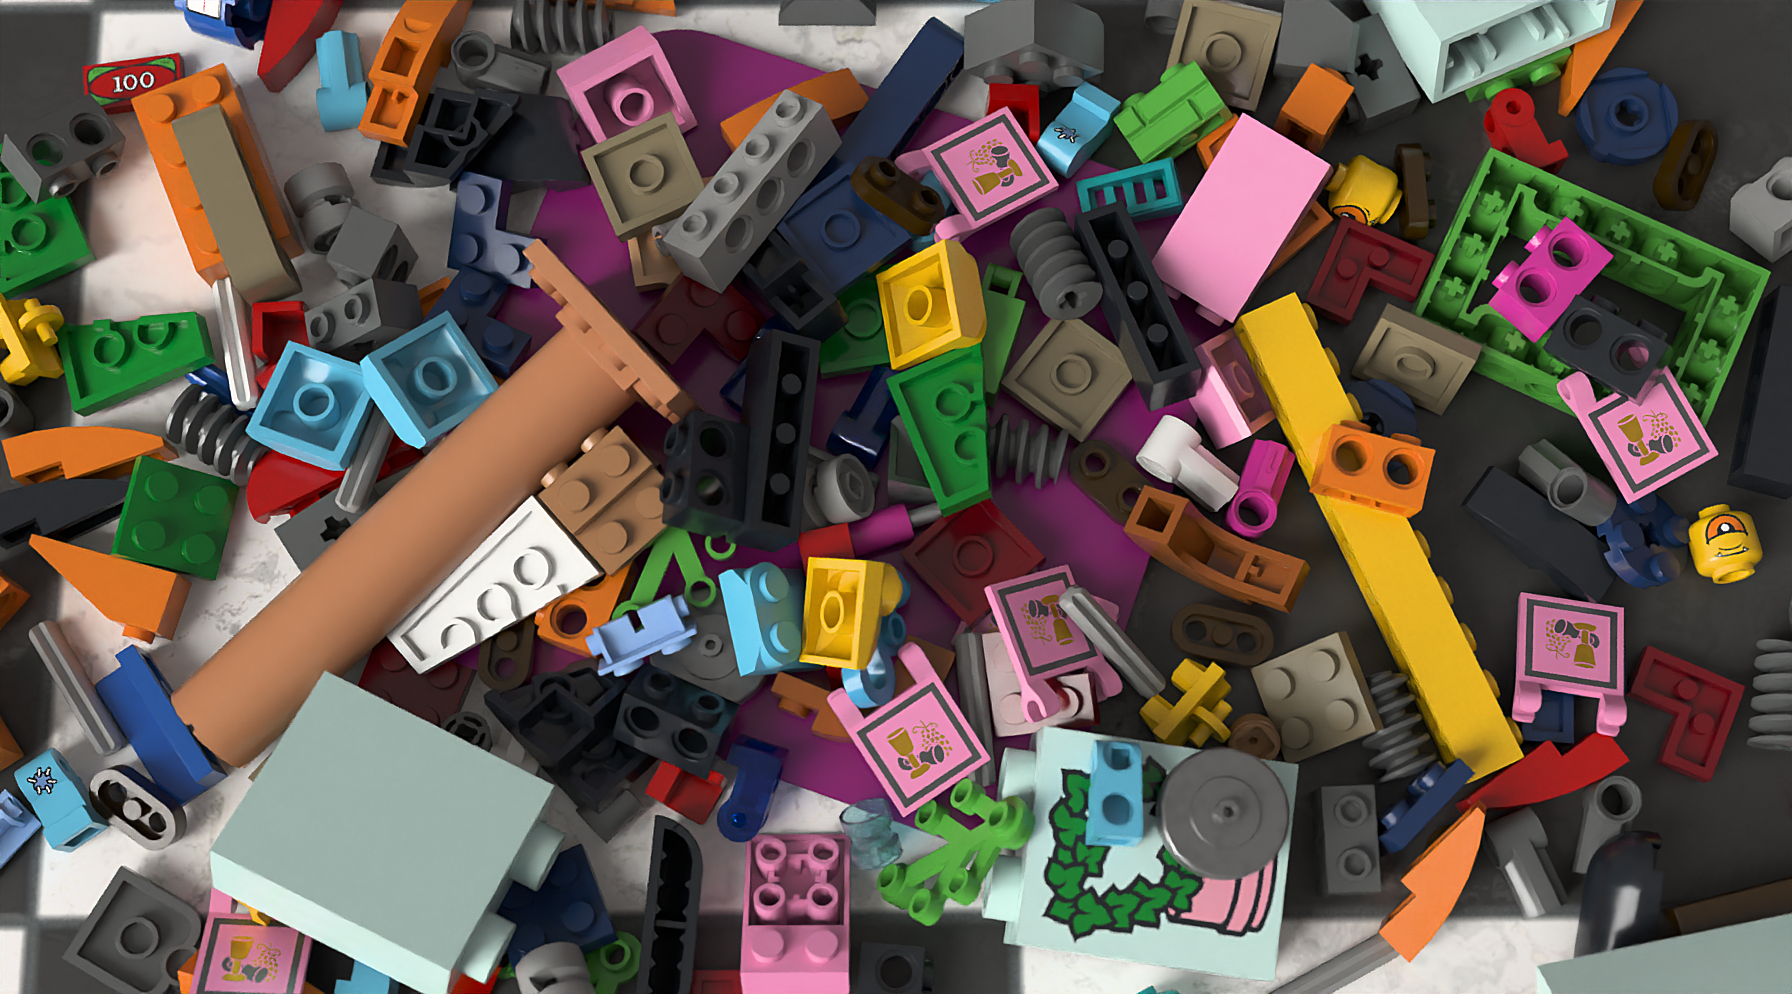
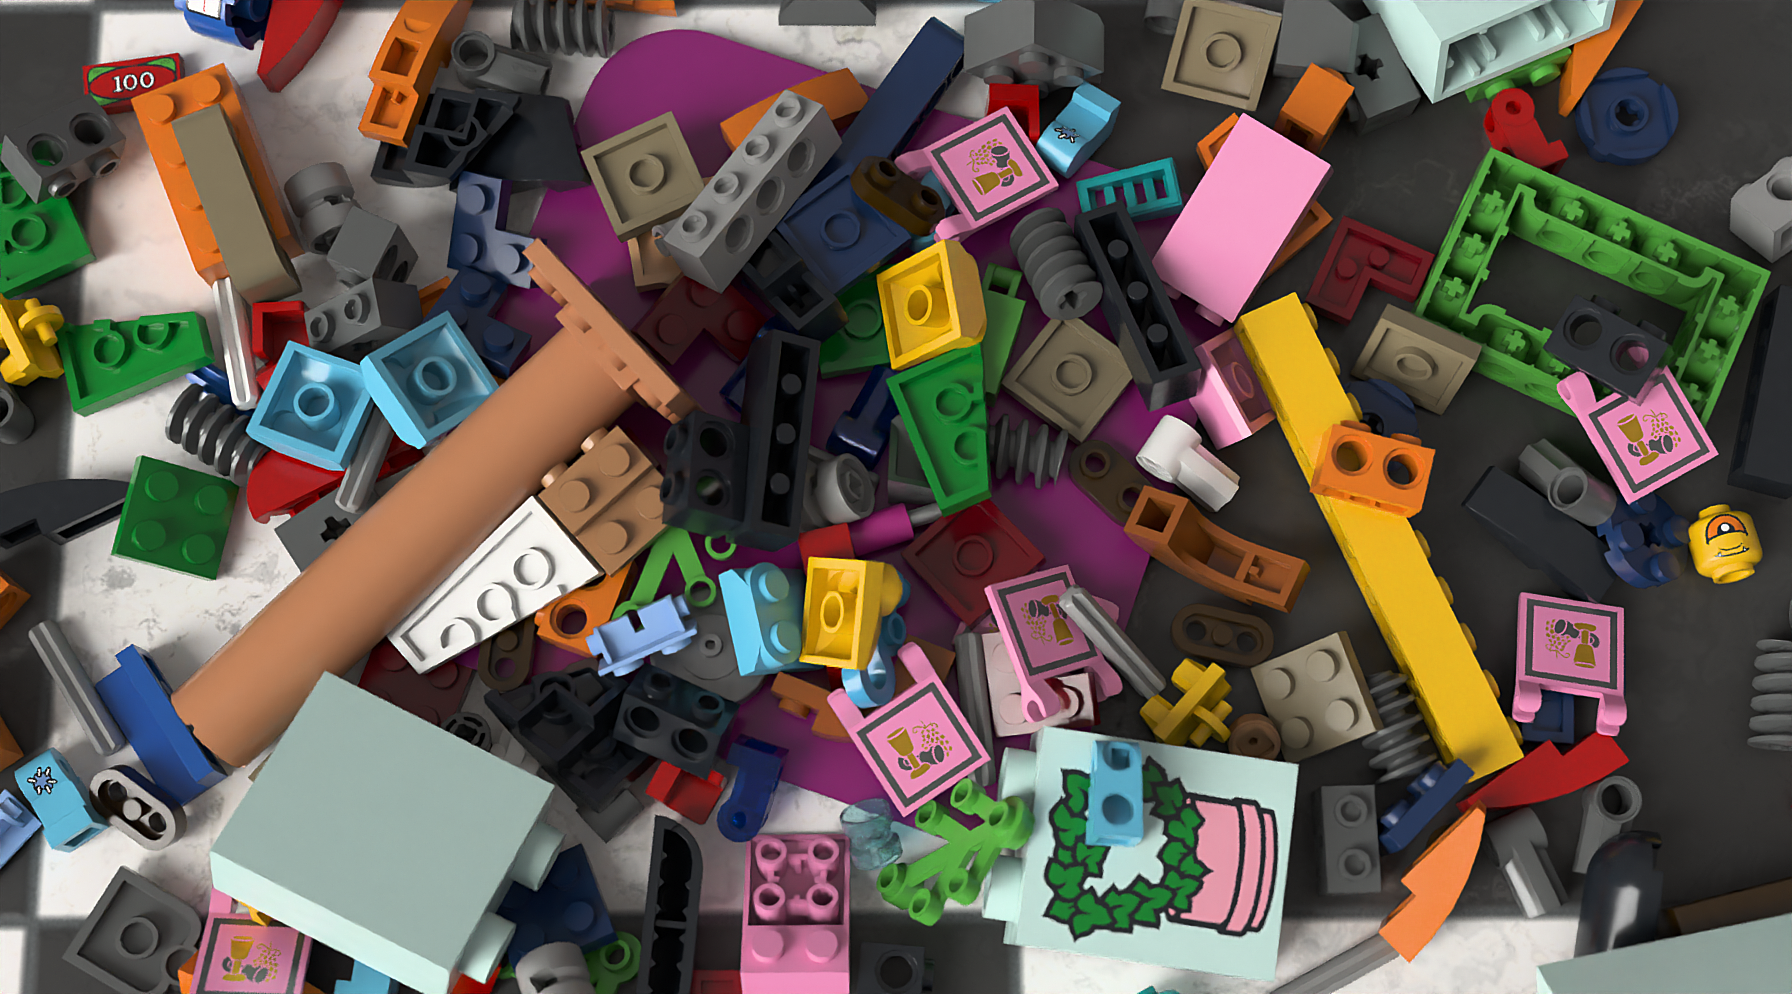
orange slope [1,426,179,486] -> none
orange slope [29,534,192,644] -> none
medium azure piece [315,30,371,132] -> none
bright pink slope [556,25,698,144] -> none
bright green brick [1113,60,1234,164] -> none
flat silver wheel [1156,747,1290,881] -> none
dark pink piece [1222,439,1296,543] -> none
yellow head [1324,155,1402,227] -> none
dark brown plate [1393,143,1436,240] -> none
dark pink brick [1488,216,1614,343] -> none
dark red plate [1626,645,1746,783] -> none
dark brown plate [1652,119,1718,211] -> none

